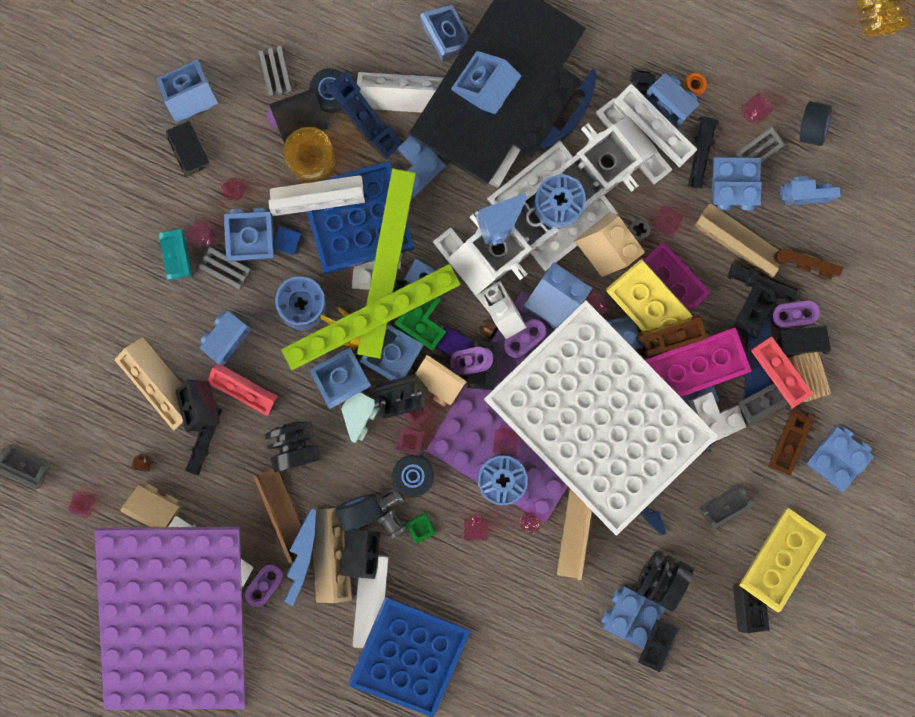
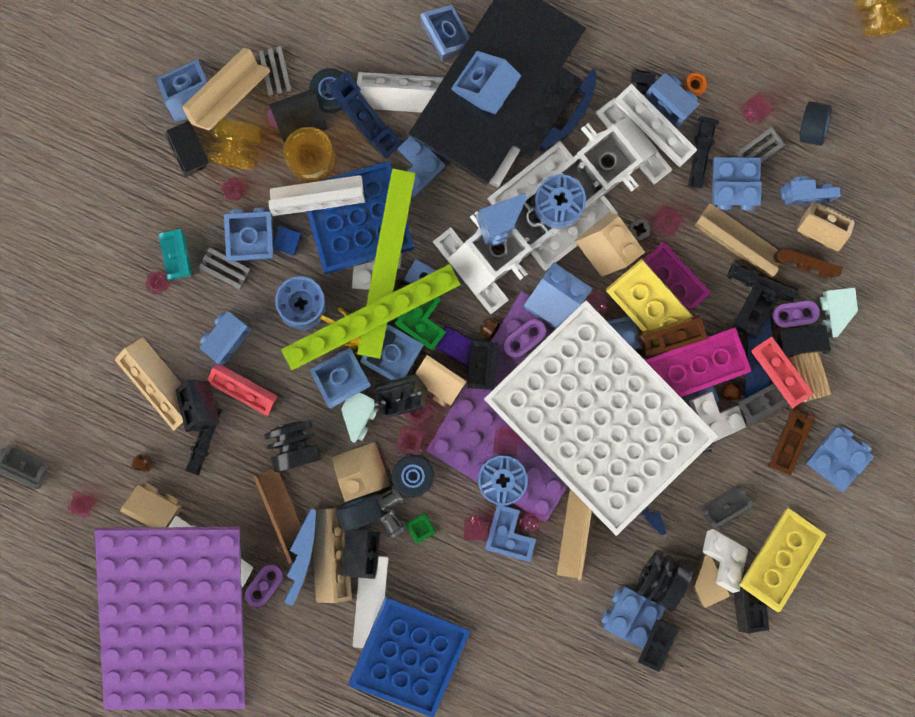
clear pink plate [185,219,216,250] -> none
medium lavender plate [450,347,493,375] -> none
white slope [480,281,527,339] -> none
none -> clear pink plate [146,272,169,294]
none -> tan panel [182,47,270,130]
none -> clear yellow wheel [207,119,263,170]
none -> tan slope [331,442,391,502]
none -> medium blue plate [485,505,536,562]
none -> tan slope [692,553,730,608]
none -> white plate [703,529,748,593]
none -> reddish brown hinge [722,382,741,400]
none -> tan brick [797,201,855,252]
none -> light aqua slope [820,288,858,338]

